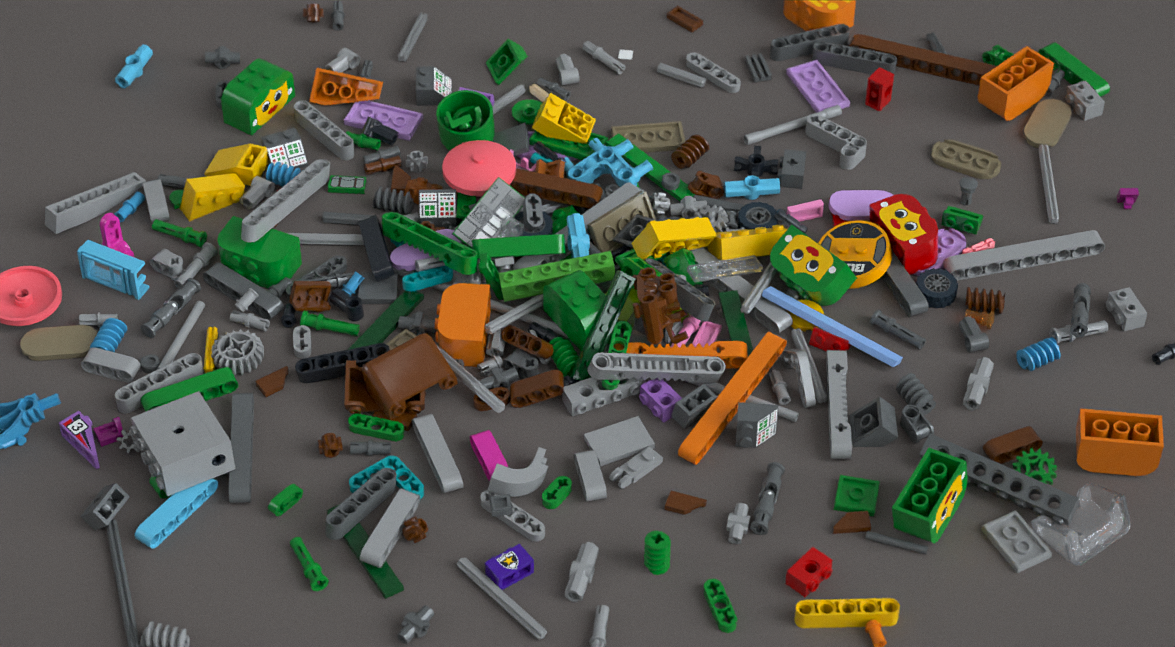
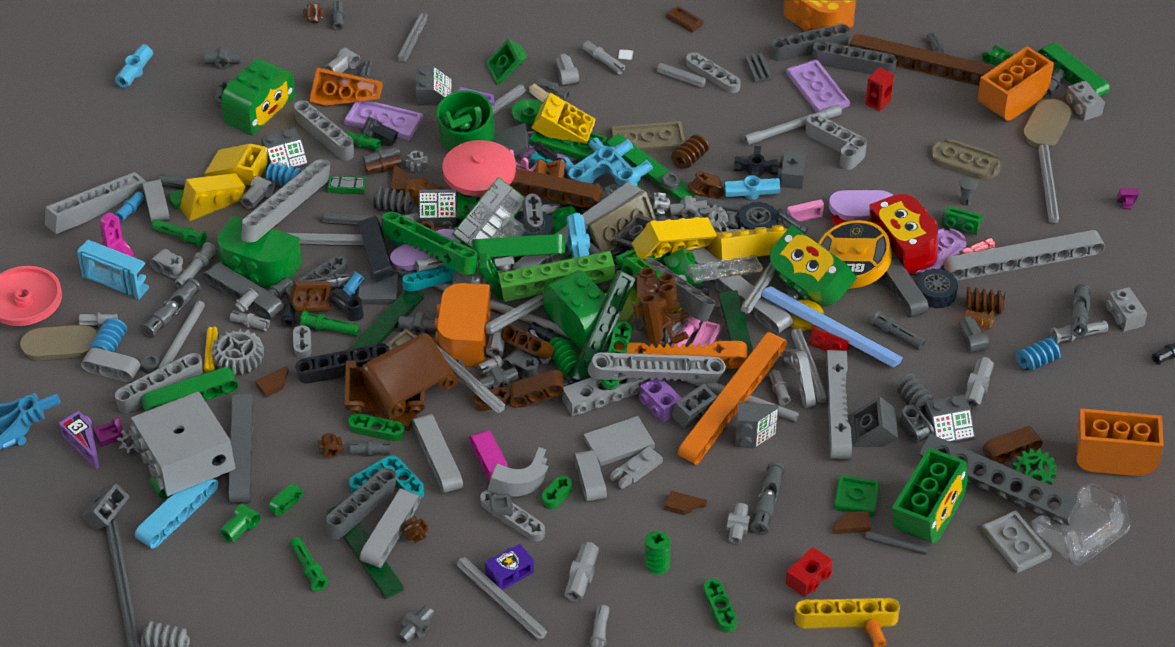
none -> green piece [219,504,261,543]
none -> slope [924,395,975,443]

